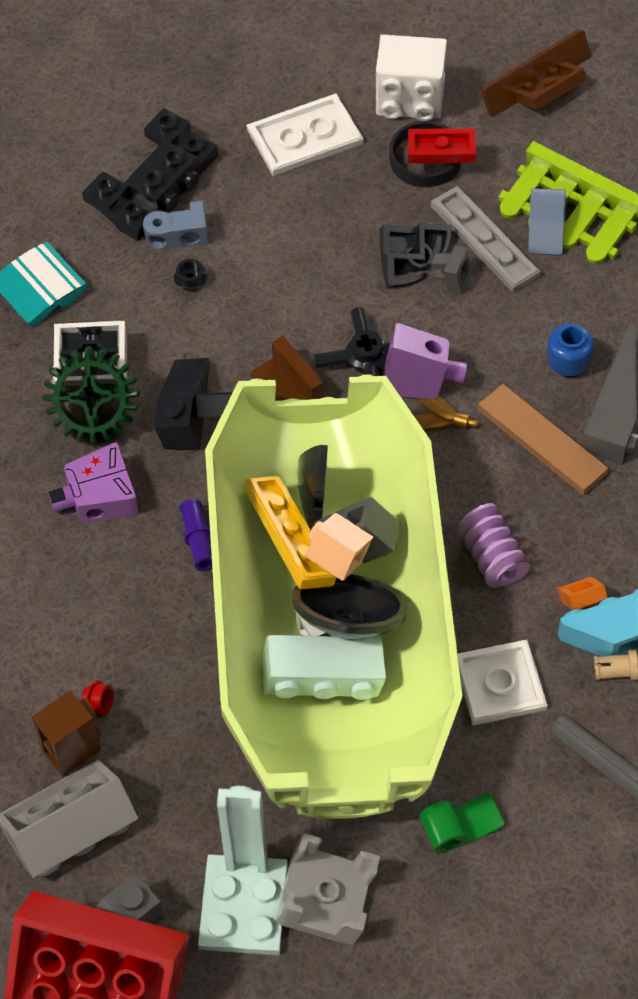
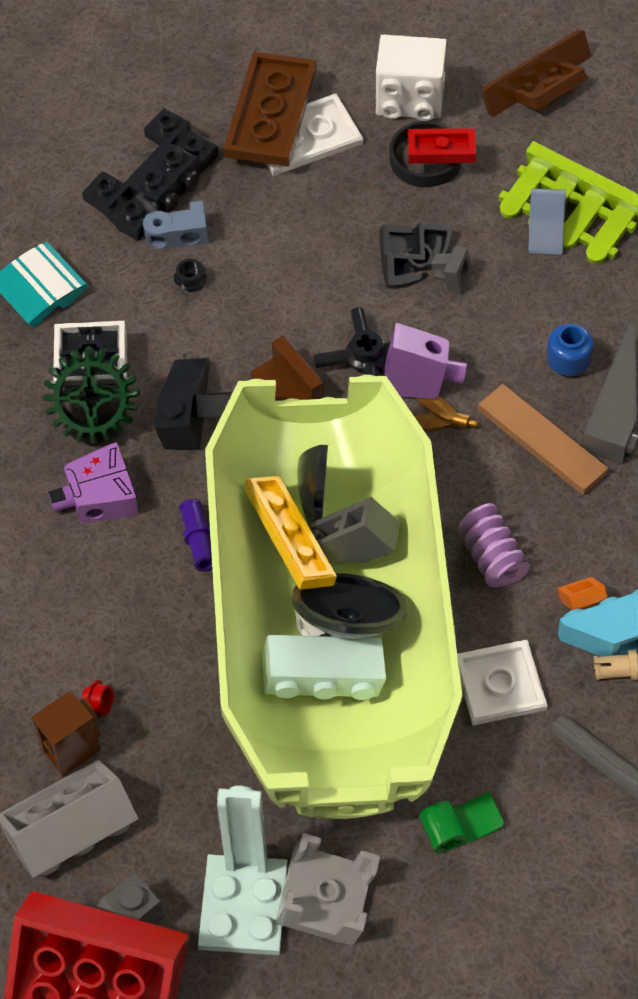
light nougat brick [305,513,373,581] -> none
light grey tile [431,186,541,293] -> none
none -> reddish brown plate [223,51,317,167]

